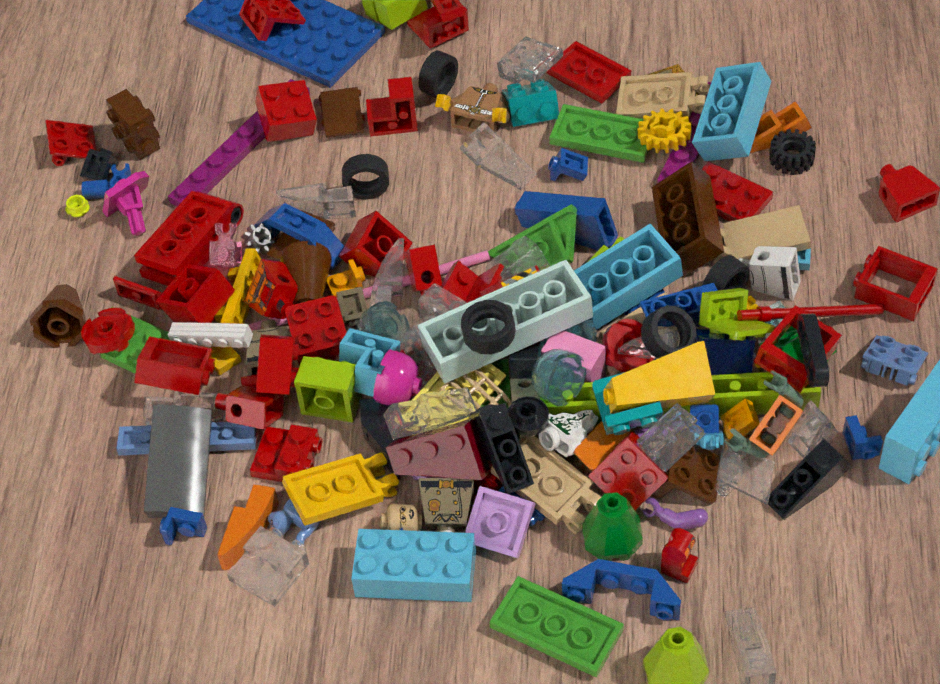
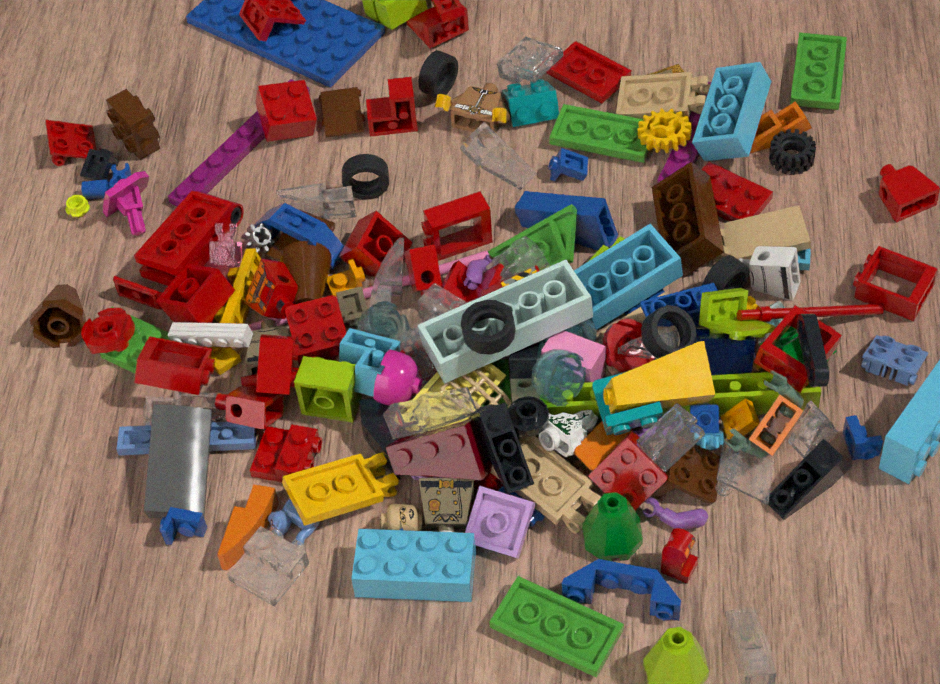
none -> red window [421,191,493,261]
none -> medium lavender arm [463,254,499,290]
none -> bright green plate [790,32,847,110]

